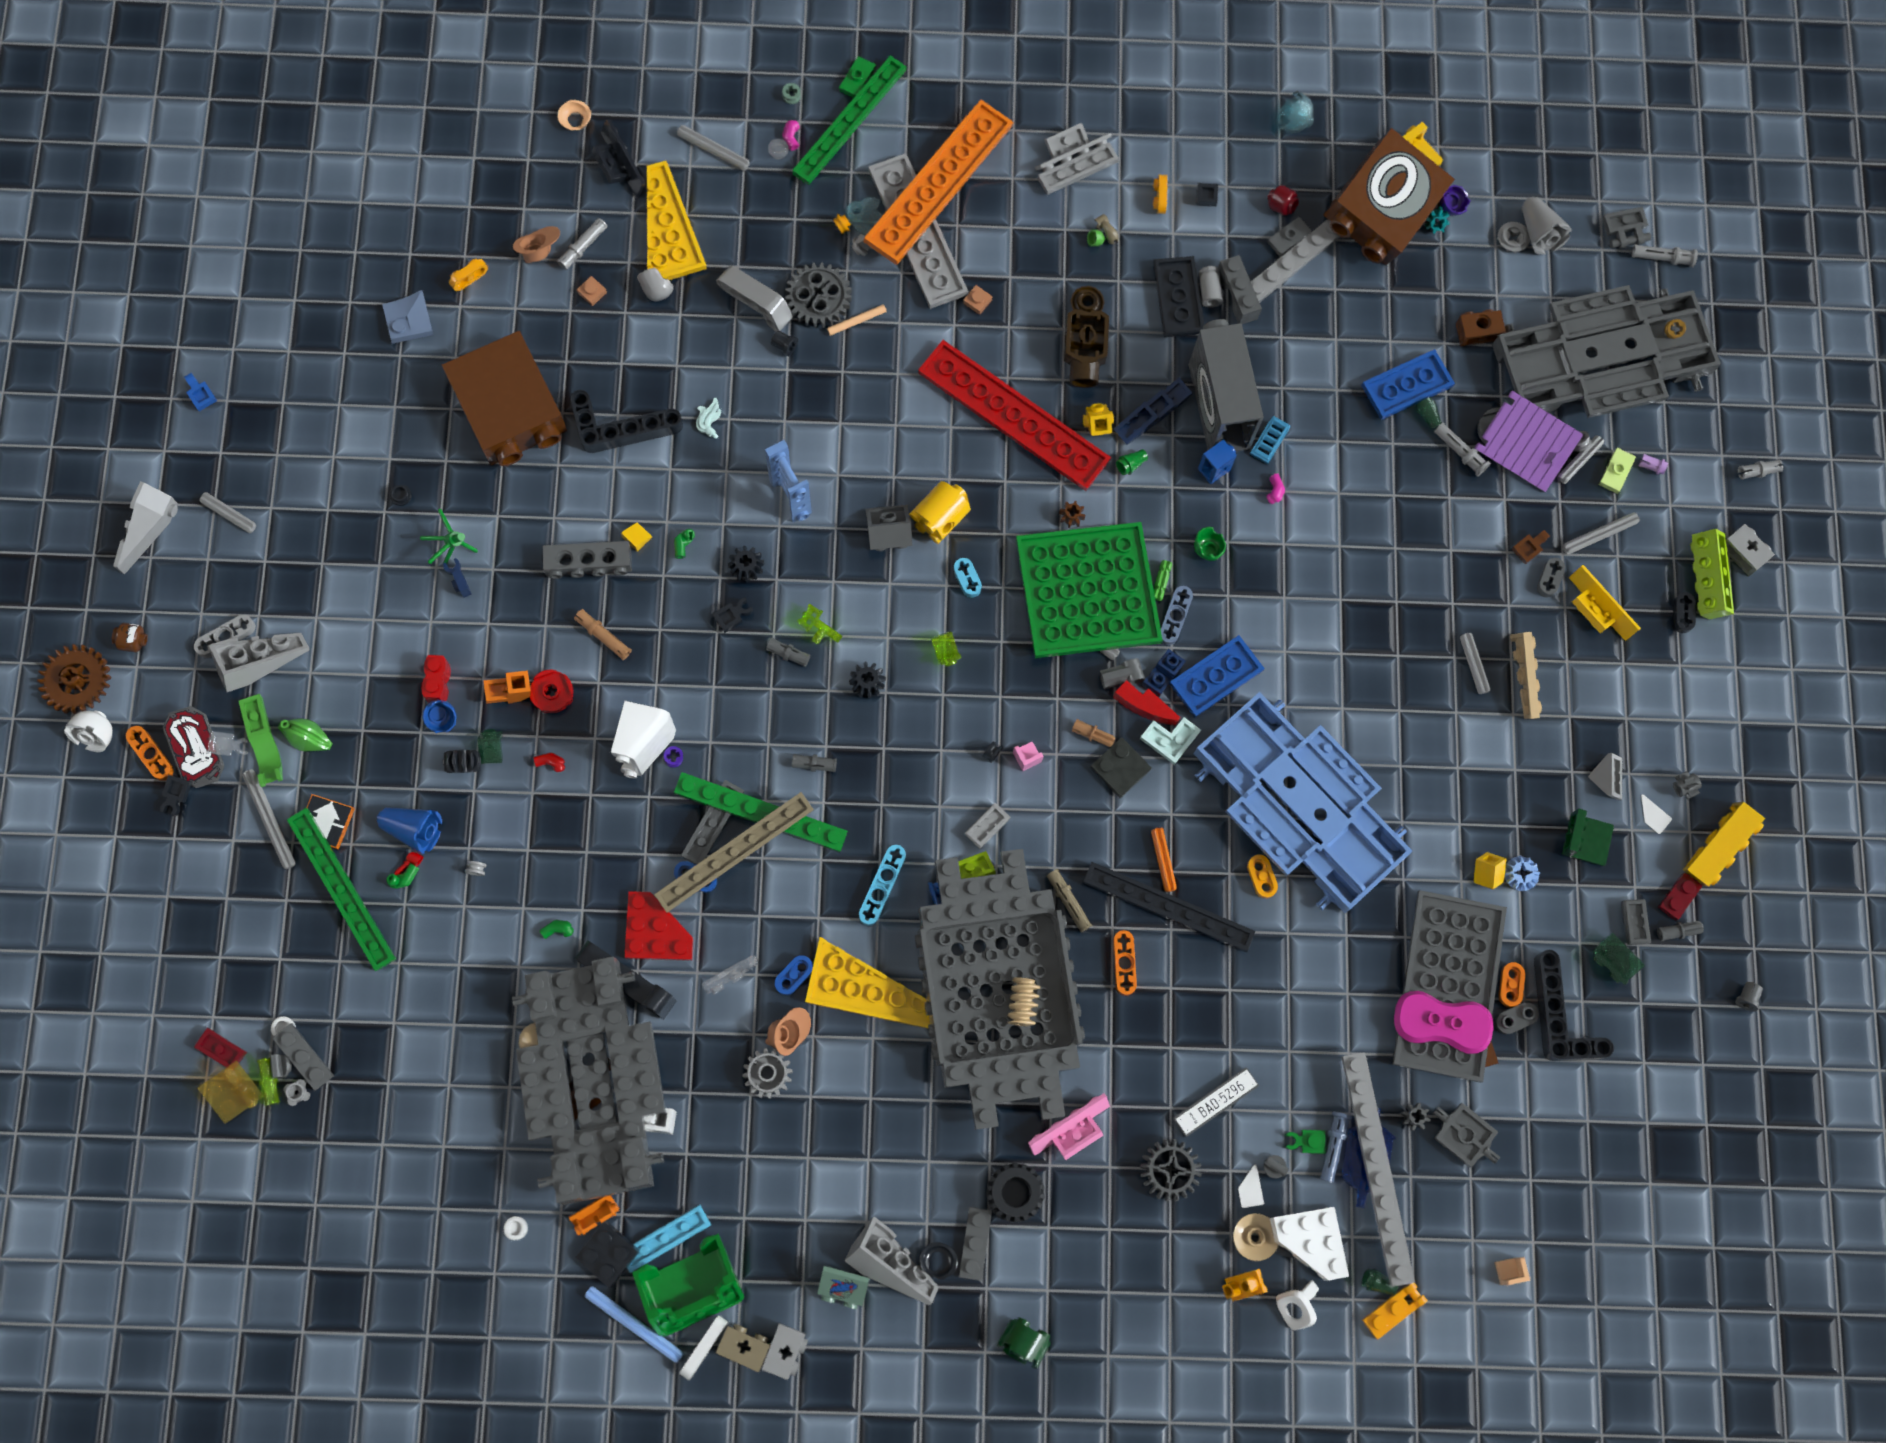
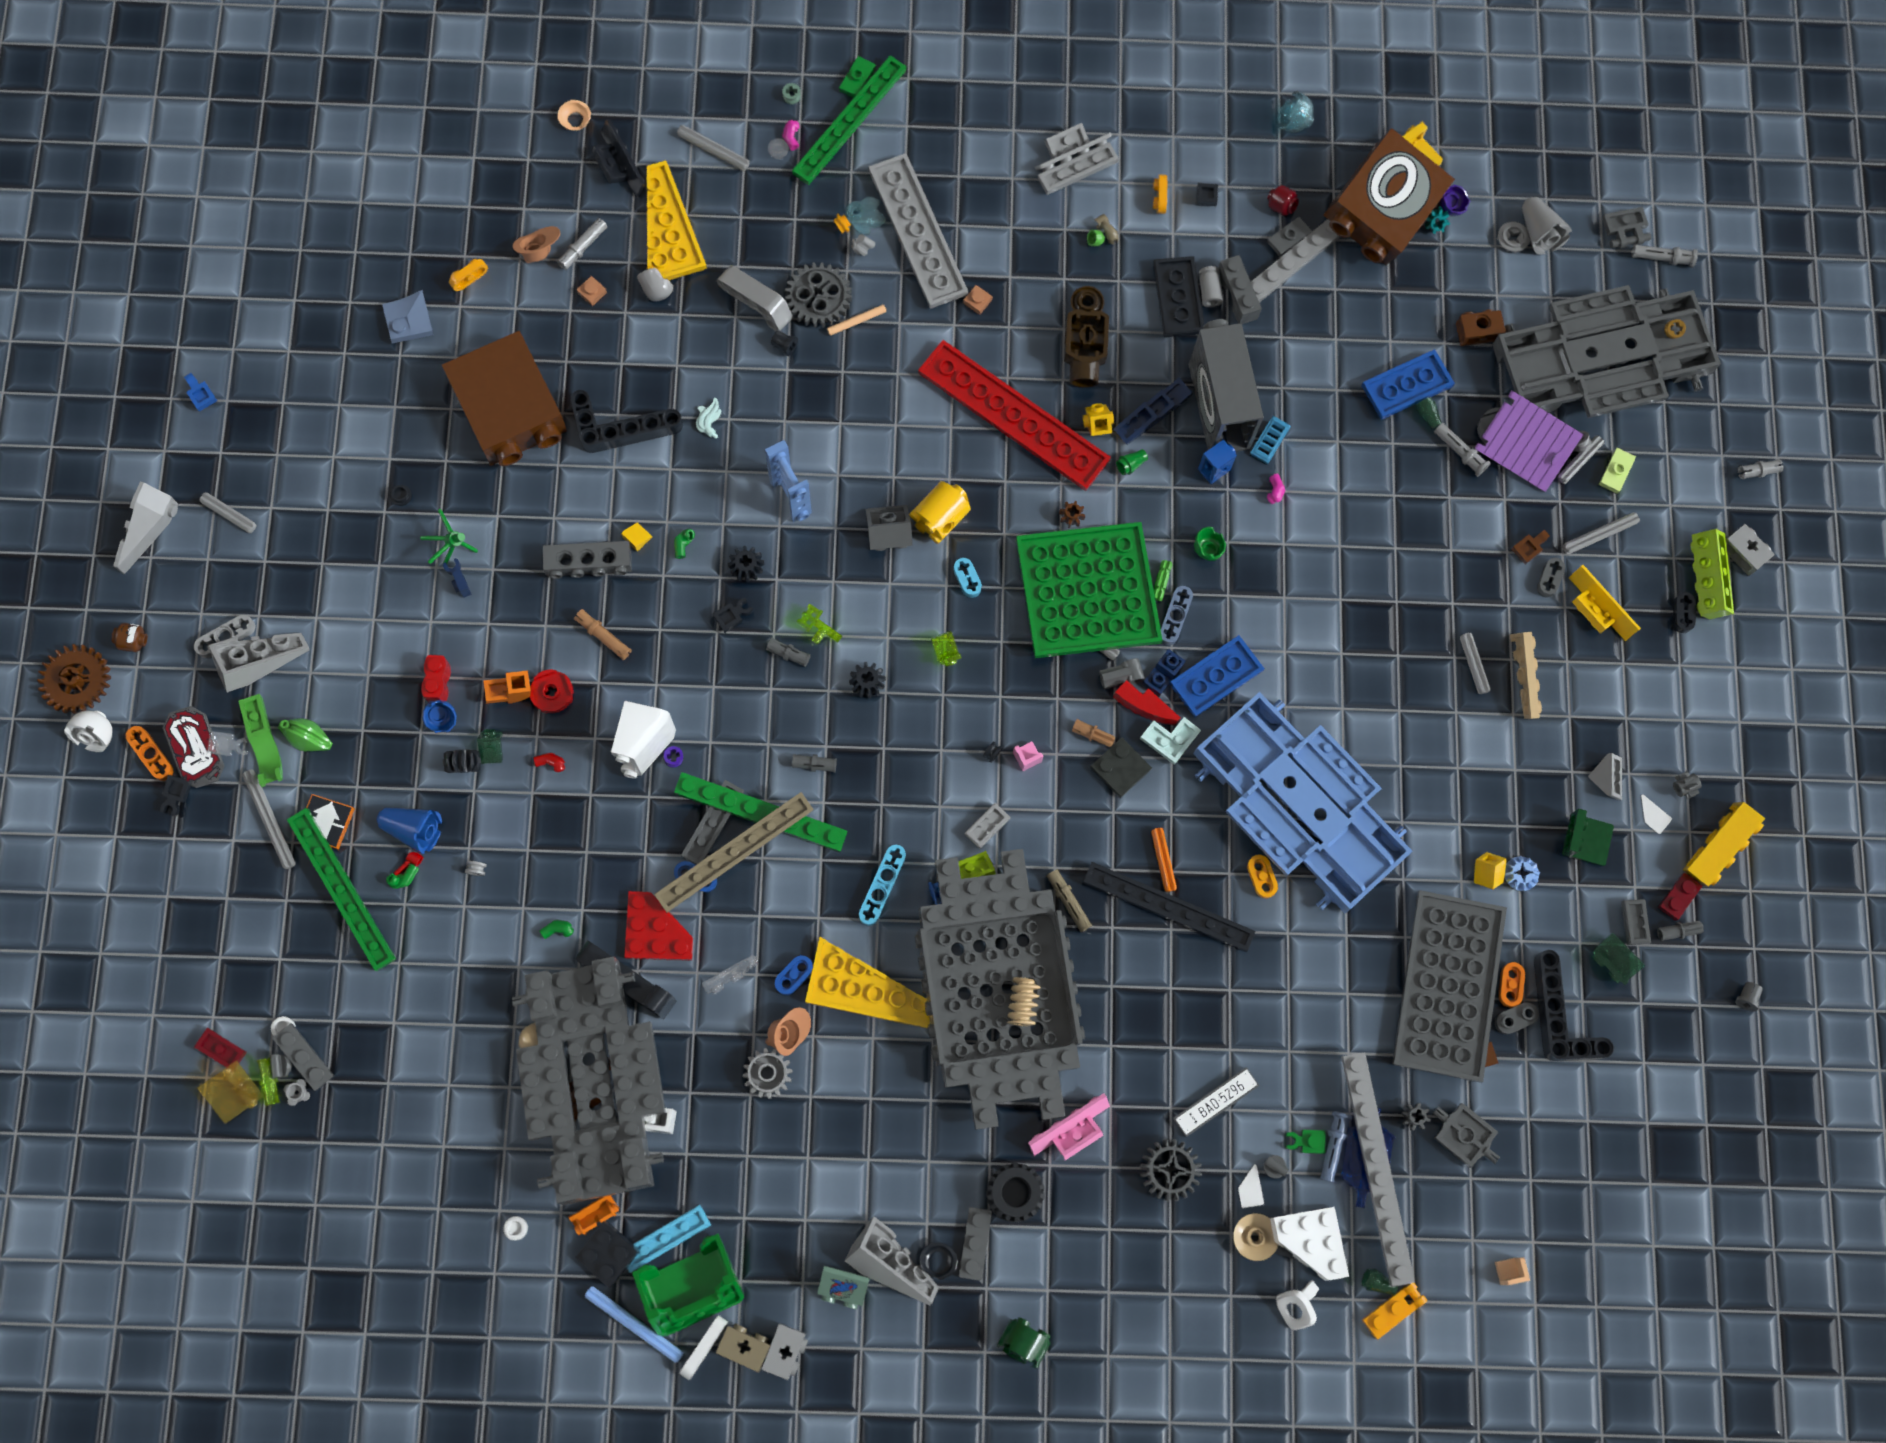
orange plate [863,100,1013,265] -> none
orange beam [1113,930,1137,996] -> none
light orange hips [1222,1269,1268,1302] -> none
dark pink plate [1394,991,1493,1054] -> none
lavender pin [1639,454,1668,475] -> none

